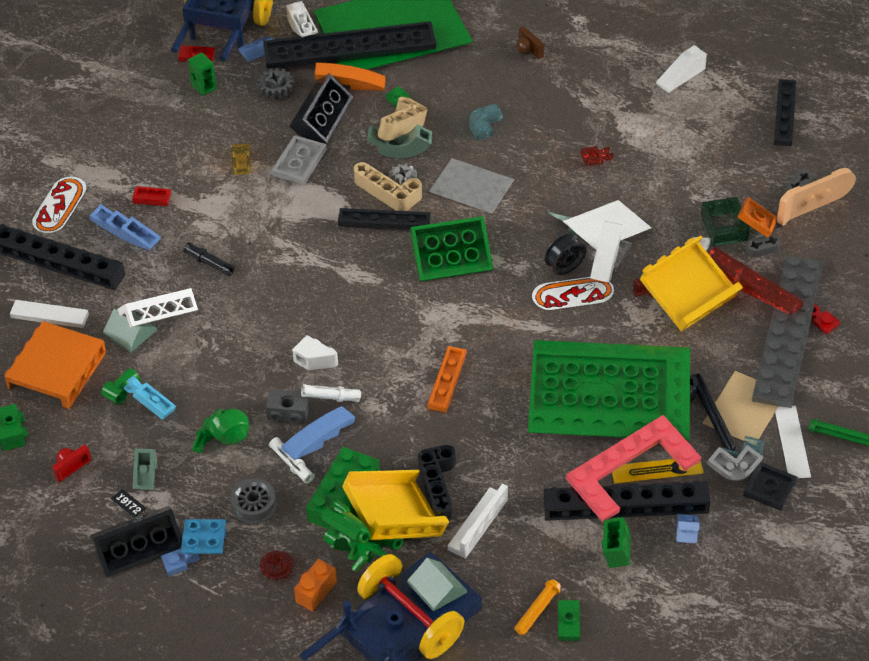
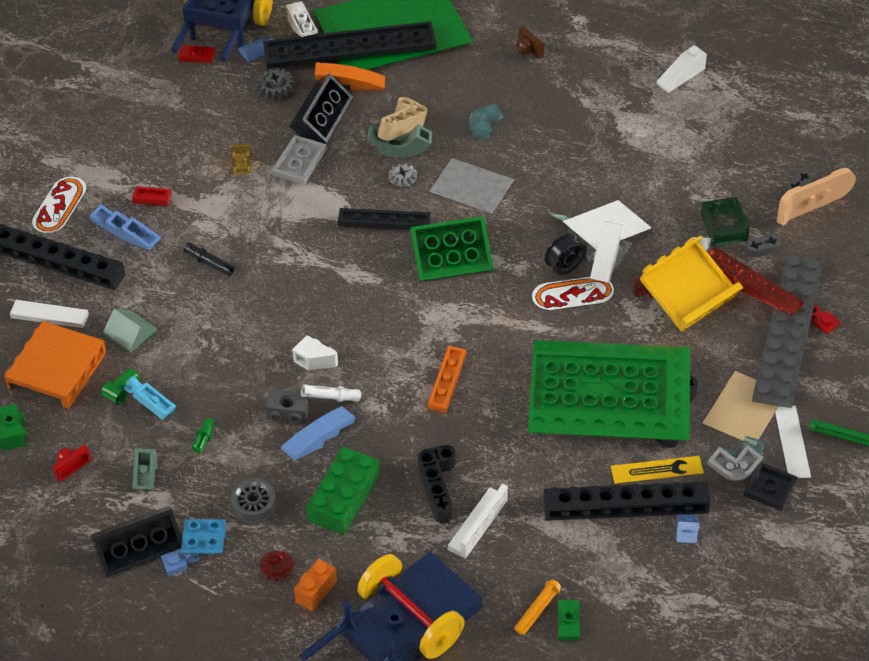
black sticker [111,489,147,518] -> none
white fence [118,288,198,327] -> none
green brick [188,52,217,96] -> none
green piece [207,409,249,446] -> none
white pin [269,437,315,484] -> none
green piece [321,500,403,572] -> none
yellow panel [342,470,449,540] -> none
tan beam [353,162,422,211] -> none
green plate [386,86,410,107] -> none
slope [407,558,467,611] -> none
coral plate [566,415,701,522] -> none
clear red plate [580,146,614,166] -> none
green brick [602,517,631,568] -> none
black axle [692,373,736,453] -> none
orange tile [738,197,777,238] -> none
black plate [774,79,796,147] -> none

